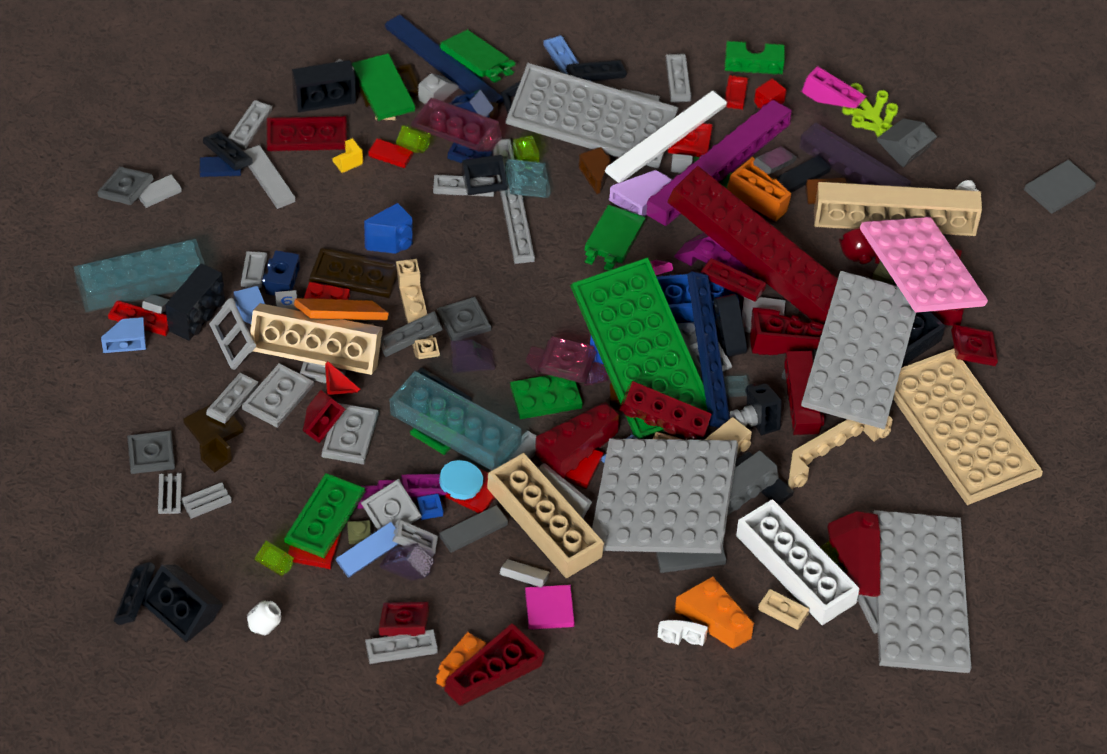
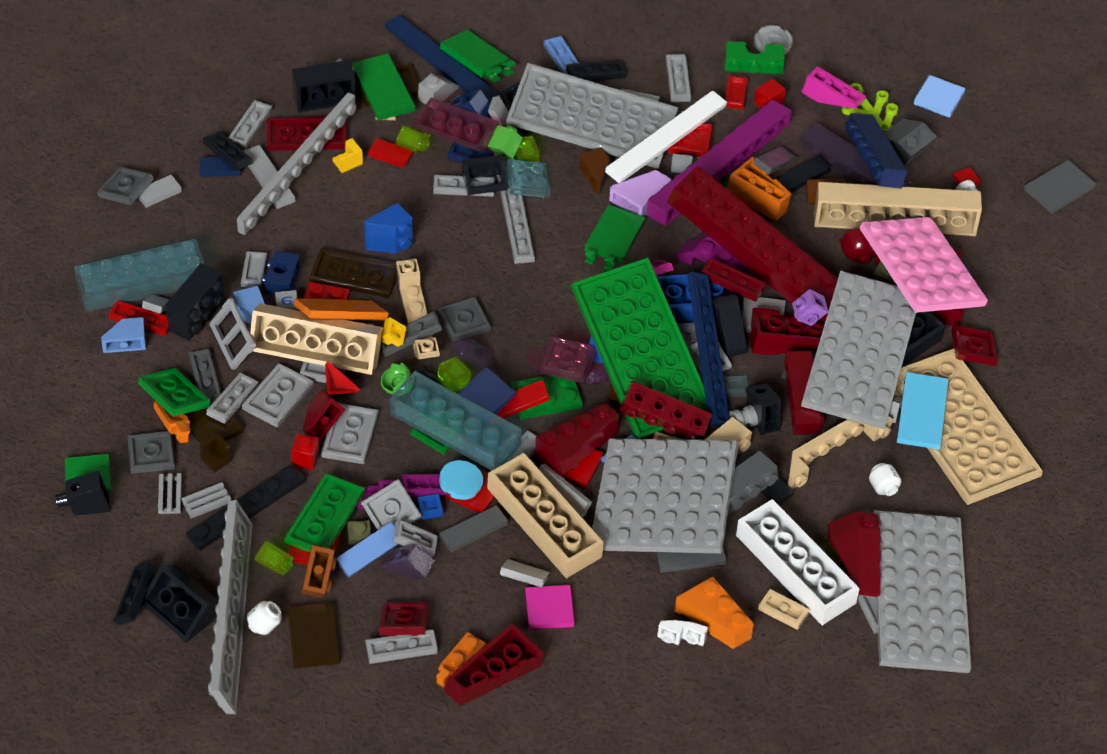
none -> black torso [55,471,111,515]
none -> green tile [65,454,111,494]
none -> green plate [138,368,210,417]
none -> orange hinge [153,401,190,443]
none -> black plate [186,464,306,551]
none -> dark grey tile [188,349,221,404]
none -> light grey plate [208,500,253,714]
none -> light grey plate [237,93,356,235]
none -> dark brown tile [288,603,340,668]
none -> red brick [291,434,319,470]
none -> dark orange brick [300,545,337,598]
none -> yellow tile [381,317,406,347]
none -> bright green hair [381,362,412,395]
none -> clear neon green brick [437,356,471,395]
none -> dark blue tile [456,367,516,424]
none -> light grey tile [488,96,515,128]
none -> bright green brick [488,125,523,159]
none -> red tile [489,380,550,424]
none -> light grey tile [754,25,793,55]
none -> medium lavender brick [792,289,828,326]
none -> dark blue brick [845,113,907,189]
none -> white head [869,463,901,496]
none -> tile [888,396,902,423]
none -> medium azure tile [897,372,948,450]
none -> light blue tile [914,75,965,118]
none -> red tile [952,167,981,187]

